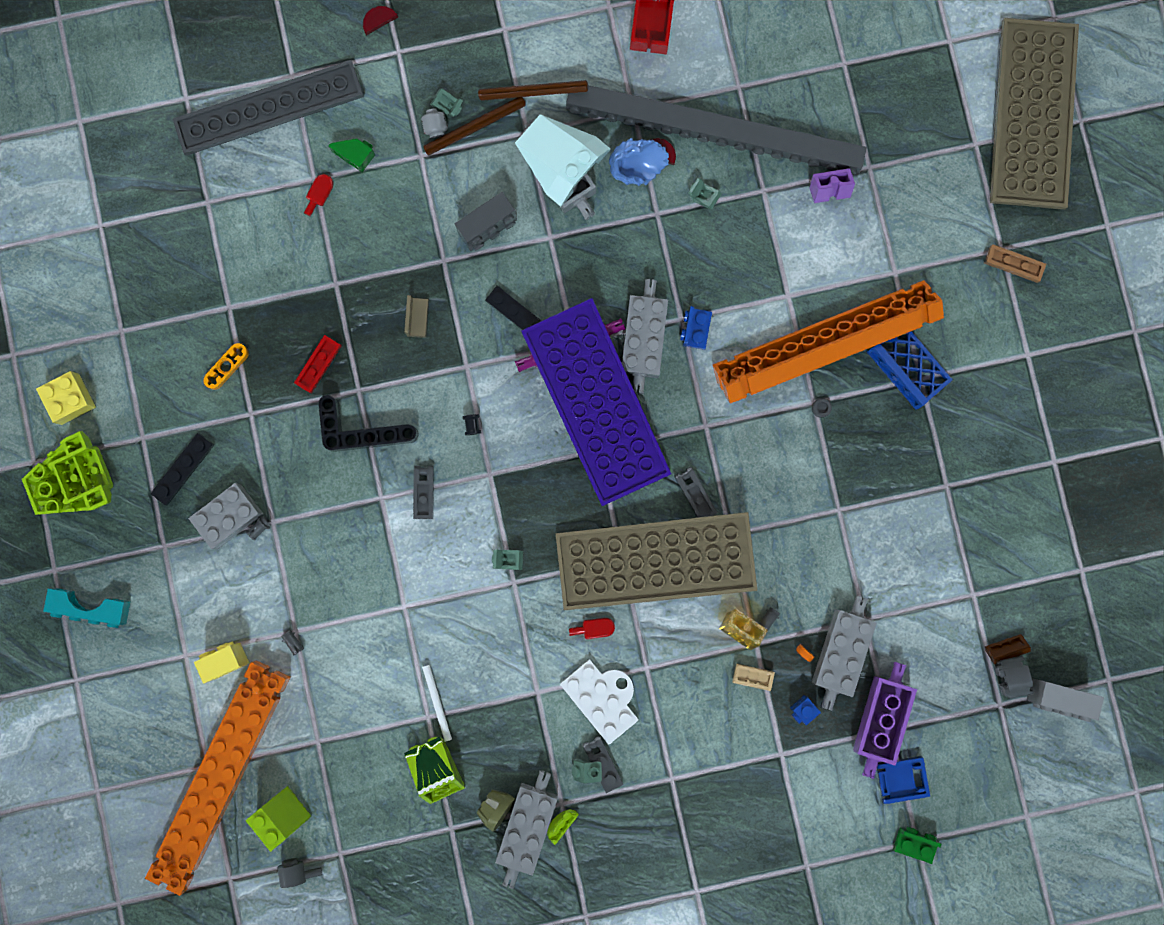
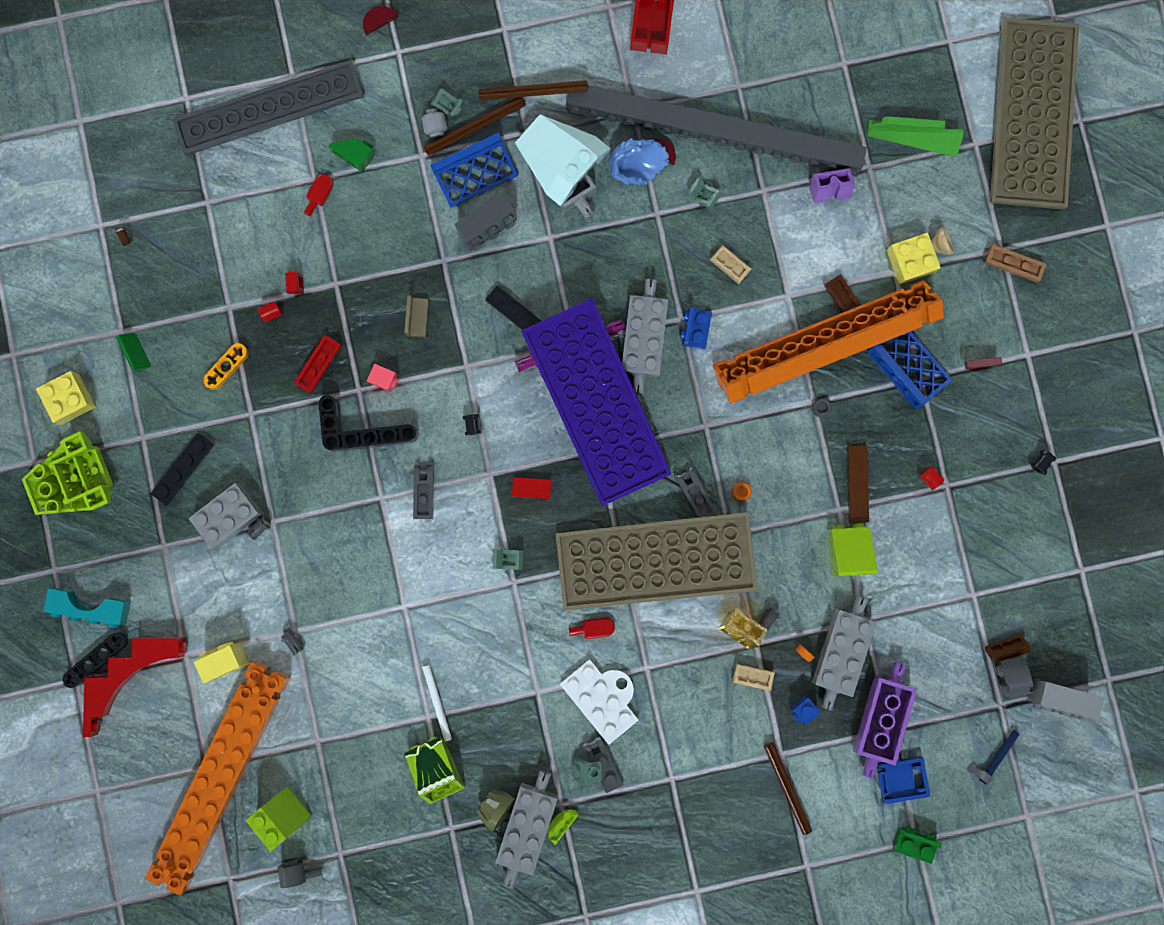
none -> black beam [62,632,128,688]
none -> red arch [83,637,187,737]
none -> reddish brown tile [115,226,131,246]
none -> green slope [116,333,151,373]
none -> red brick [257,301,283,323]
none -> red brick [285,271,304,294]
none -> coral brick [367,364,399,392]
none -> blue fence [430,132,518,208]
none -> red tile [512,477,551,499]
none -> tan plate [710,245,751,285]
none -> orange tile [732,482,752,502]
none -> reddish brown axle [764,742,812,835]
none -> reddish brown plate [824,274,861,313]
none -> lime slope [828,523,878,576]
none -> reddish brown tile [847,446,869,523]
none -> bright green wedge [868,116,964,157]
none -> light yellow brick [886,232,941,285]
none -> red brick [919,466,945,490]
none -> tan piece [931,227,954,255]
none -> dark red tile [964,357,1002,370]
none -> dark blue piece [967,730,1020,785]
none -> black bush [1031,450,1056,475]

